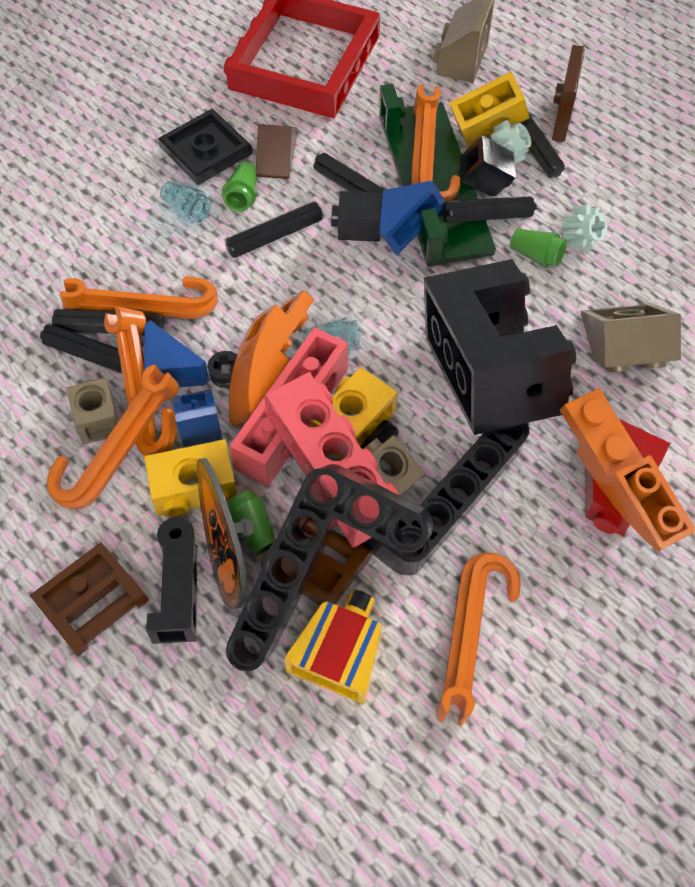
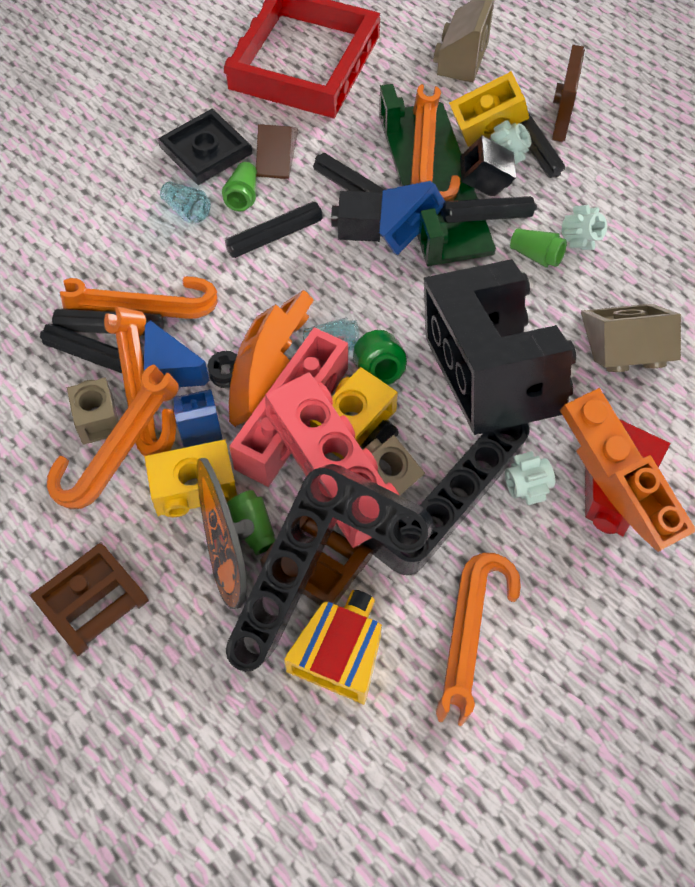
black leg [146,517,198,644] -> none
none -> green head [353,330,407,385]
none -> light aqua gear [505,451,555,505]

